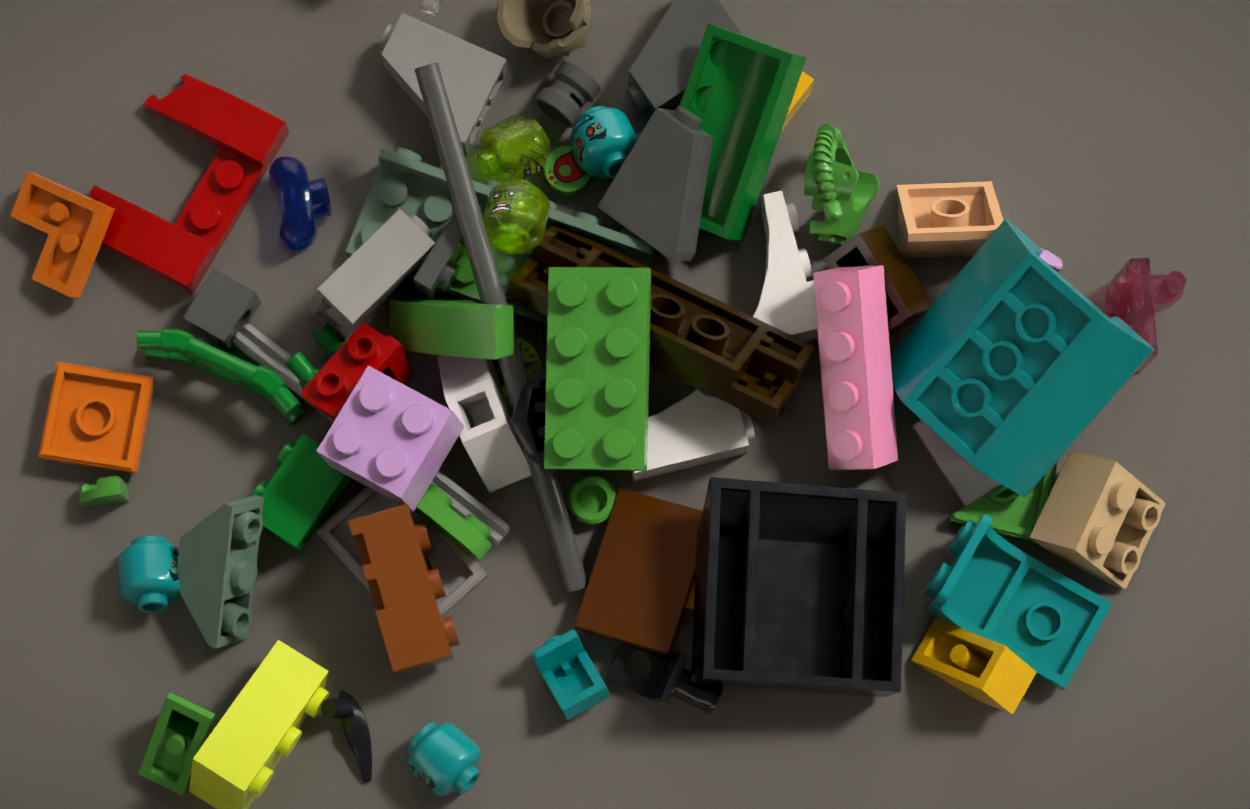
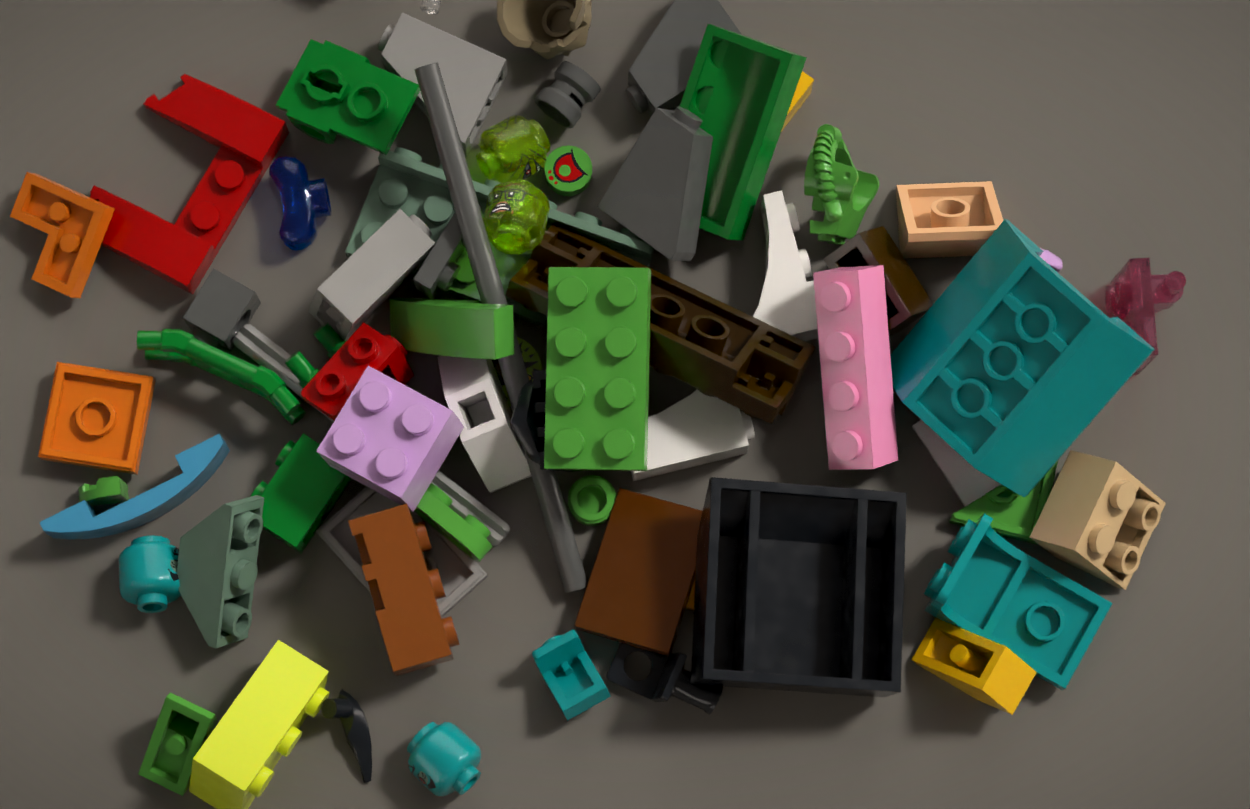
teal head [570,106,638,179] -> none
none -> dark azure slope [39,434,230,540]
none -> green piece [276,39,420,155]

